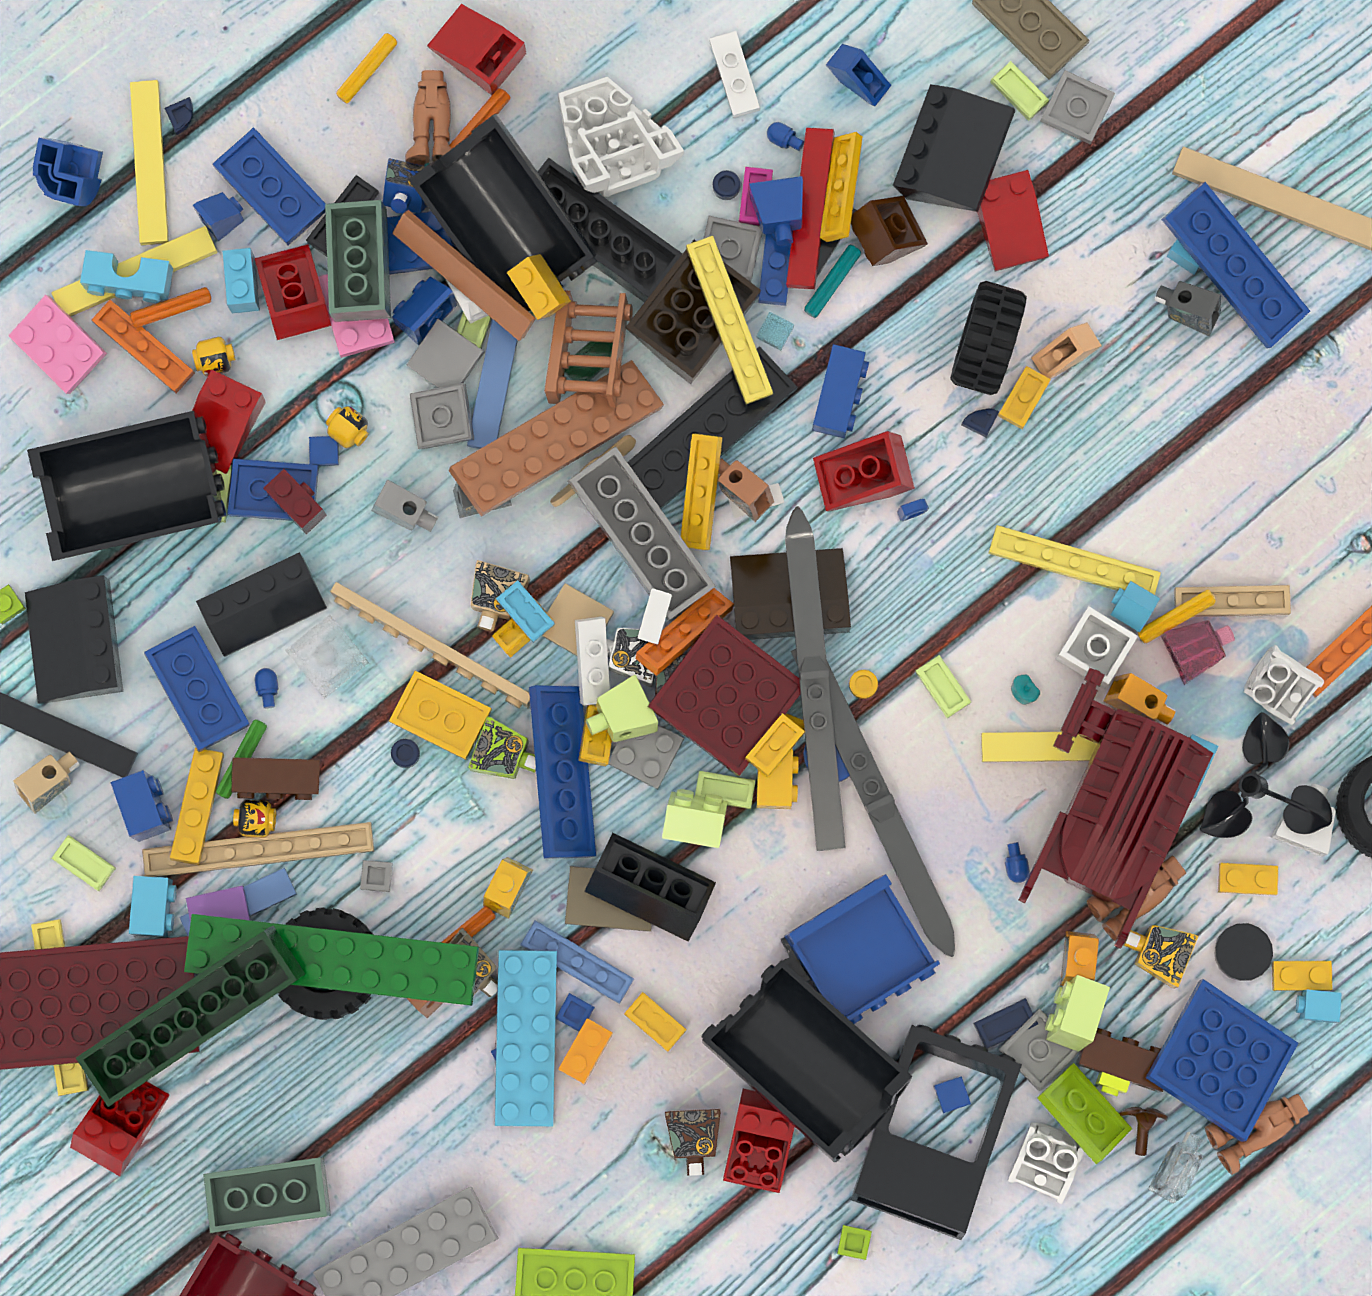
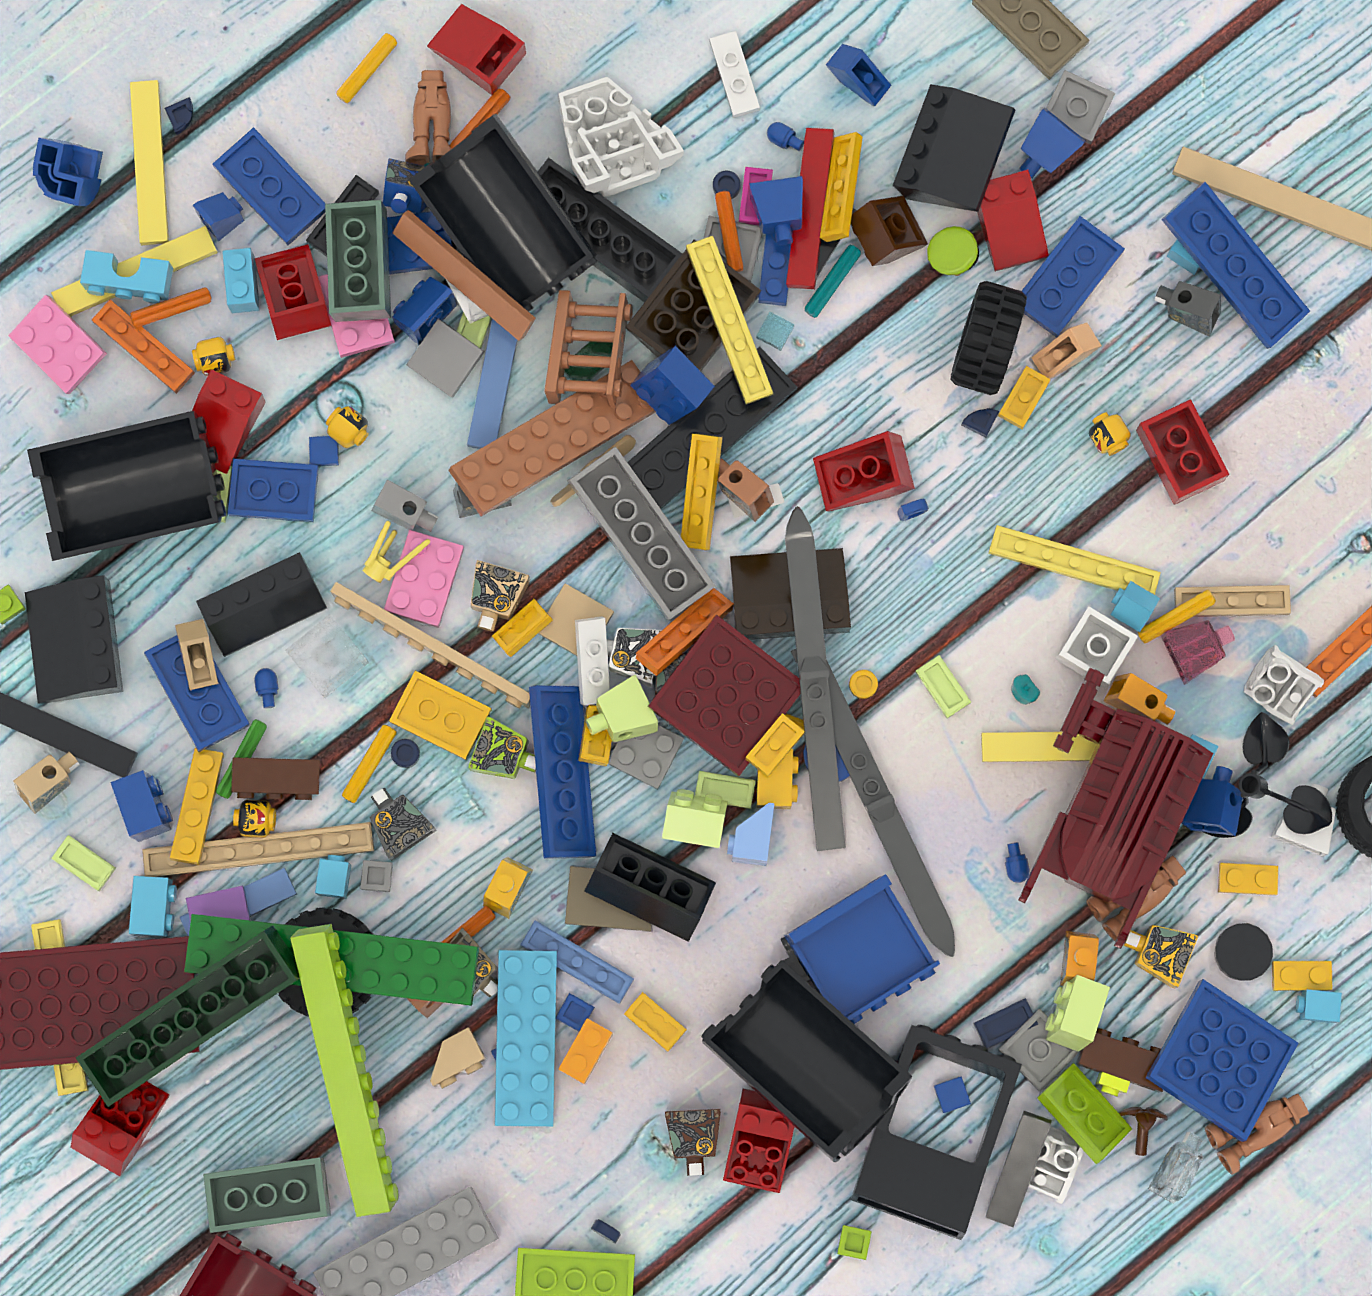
dark red brick [263,469,327,534] -> none
light grey tile [410,383,474,450] -> none
medium azure plate [496,580,555,643] -> none
yellow brick [507,254,571,320] -> none
white sticker [638,588,672,644] -> none
blue brick [812,344,869,439] -> none
yellowish green tile [990,61,1049,121] -> none
none -> tan slope [175,619,218,690]
none -> lime brick [290,924,399,1217]
none -> medium azure brick [315,855,351,899]
none -> yellow axle [342,725,396,803]
none -> light yellow plant [362,521,430,583]
none -> torso [370,788,437,861]
none -> bright pink plate [384,530,464,628]
none -> tan slope [430,1027,486,1089]
none -> dark blue tile [591,1219,621,1244]
none -> blue brick [630,346,715,425]
none -> orange axle [715,191,743,272]
none -> light blue slope [727,803,774,866]
none -> lime piece [927,226,979,276]
none -> tile [986,1111,1052,1227]
none -> blue torso [1019,108,1086,178]
none -> blue plate [1022,216,1125,338]
none -> yellow head [1088,412,1131,456]
none -> red brick [1136,399,1230,505]
none -> blue torso [1182,766,1242,836]

